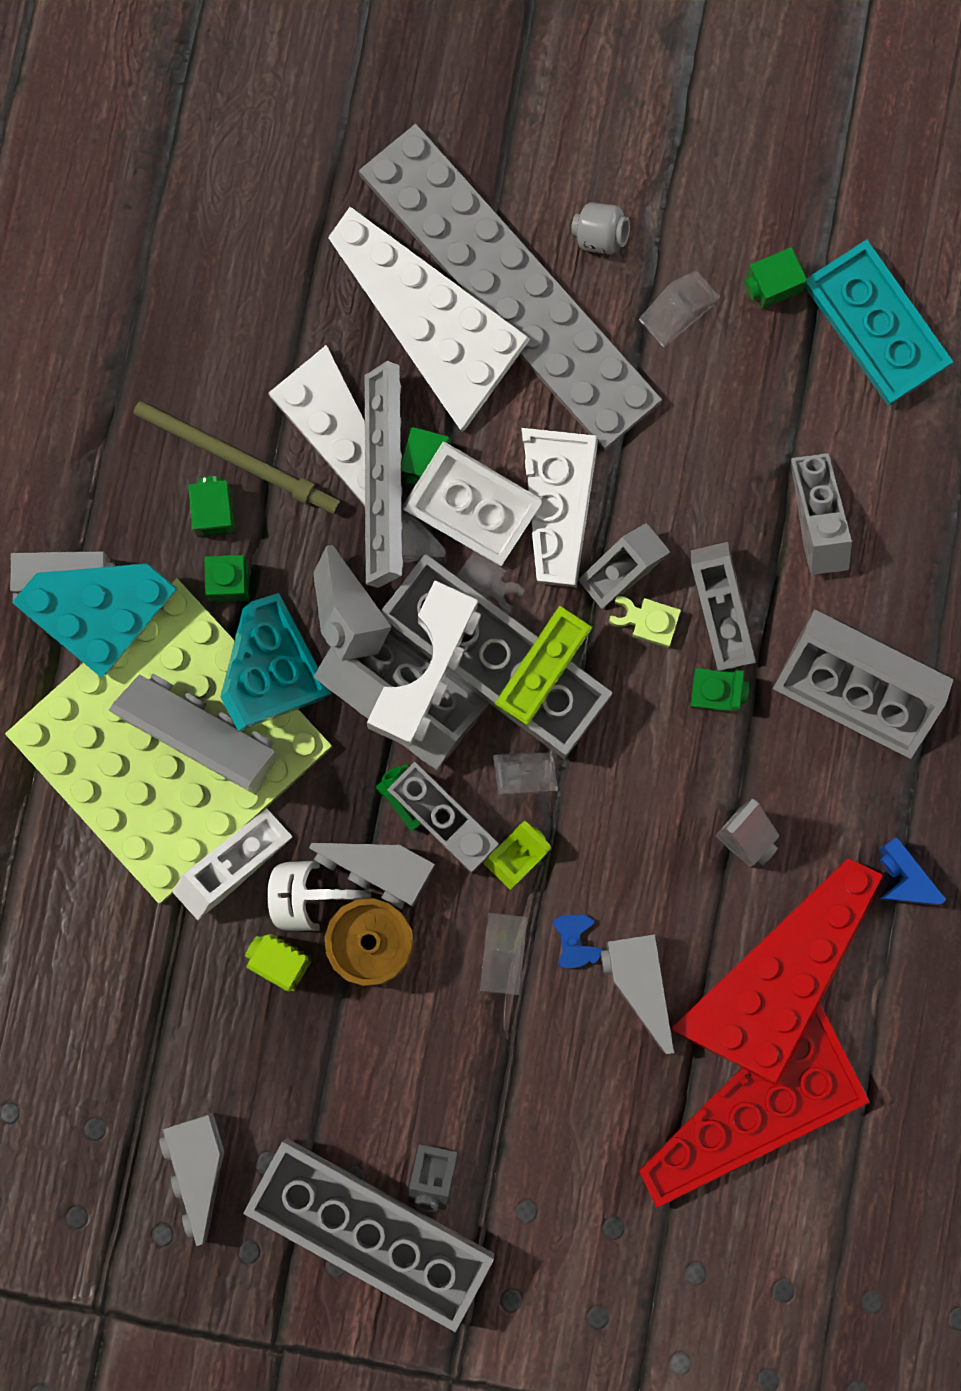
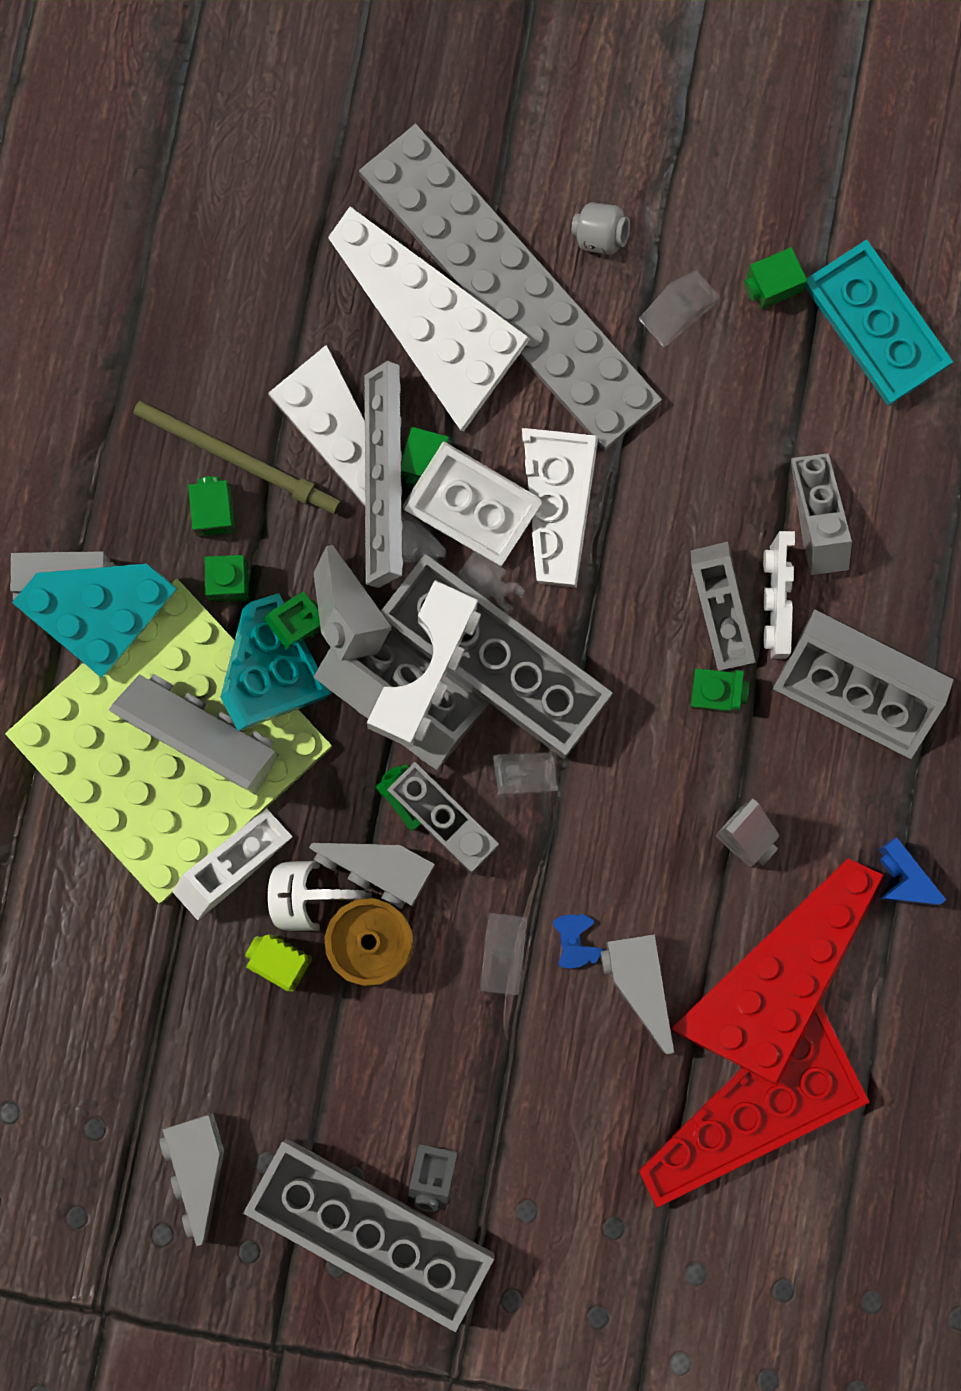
lime bracket [483,821,551,890] -> none
lime tile [494,606,592,726] -> none
light grey slope [578,523,670,609] -> none
yellowish green plate [609,596,681,648] -> none
none -> green bracket [264,591,321,650]
none -> white wing [763,531,795,659]

